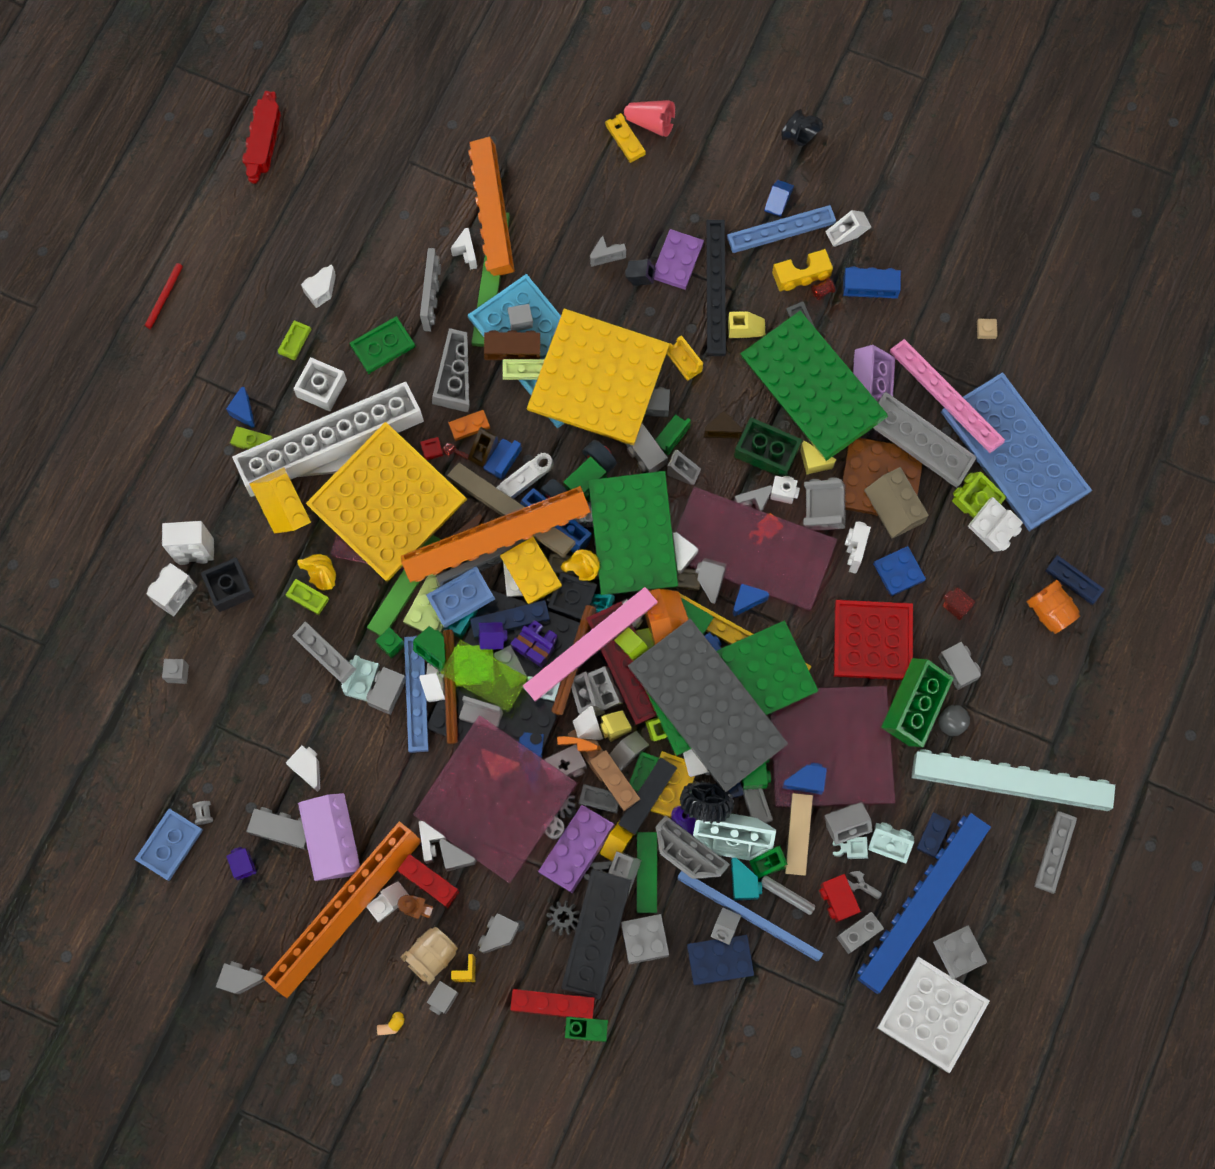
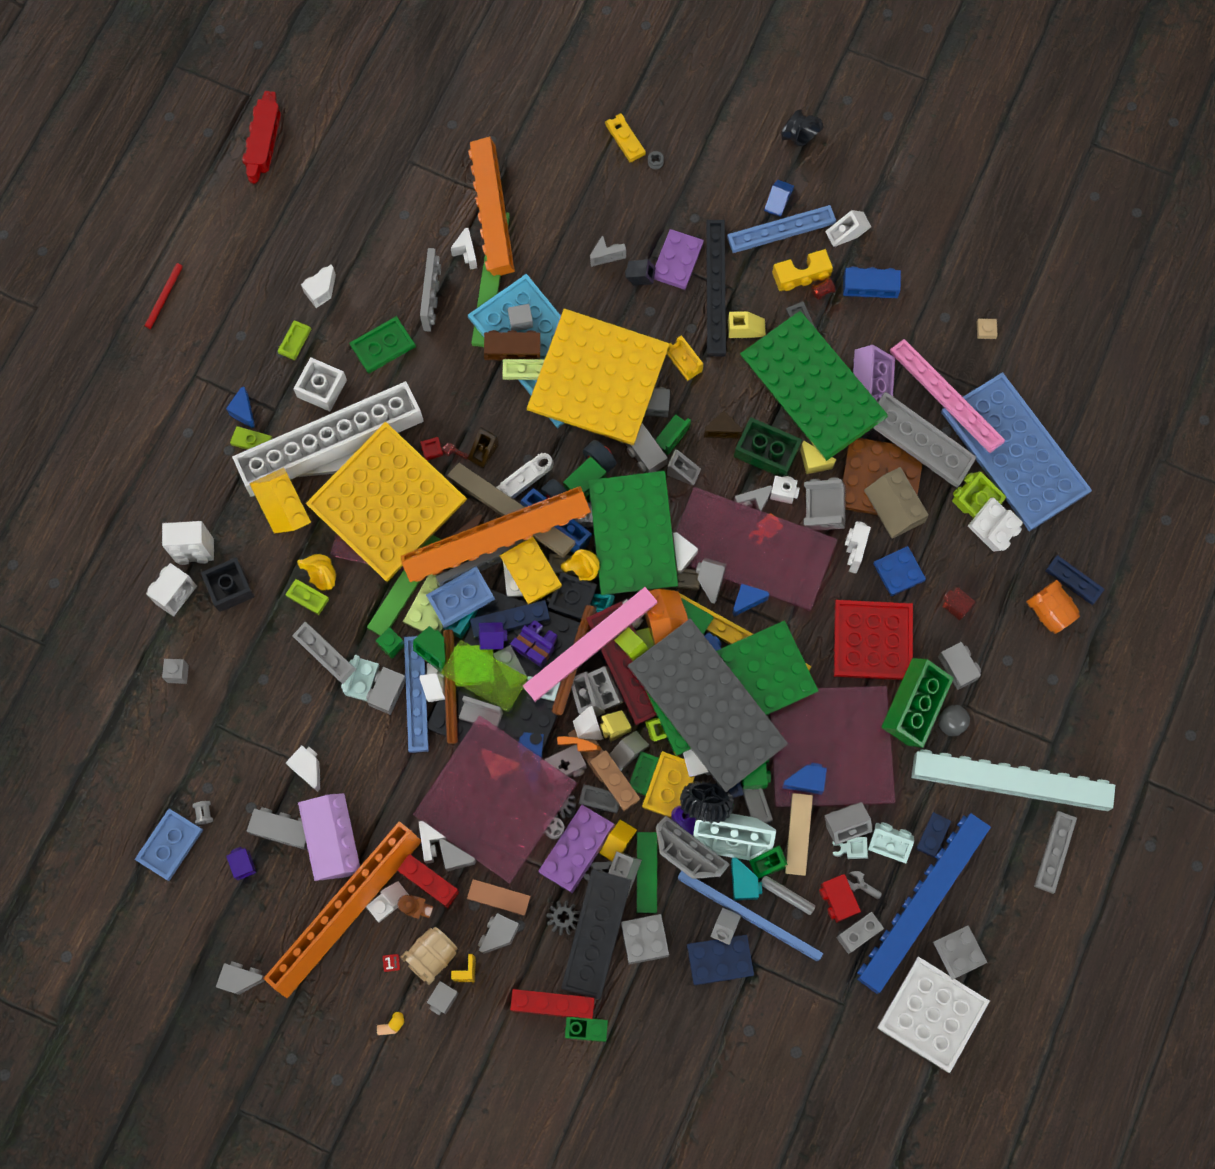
light grey wedge [432,328,469,412] -> none
orange plate [448,410,490,441] -> none
blue panel [484,439,522,480] -> none
black tile [618,757,677,835] -> none
coral cone [624,100,675,137] -> none
none -> red sticker [383,954,400,972]
none -> nougat tile [467,879,531,916]
none -> dark grey bush [648,151,664,170]

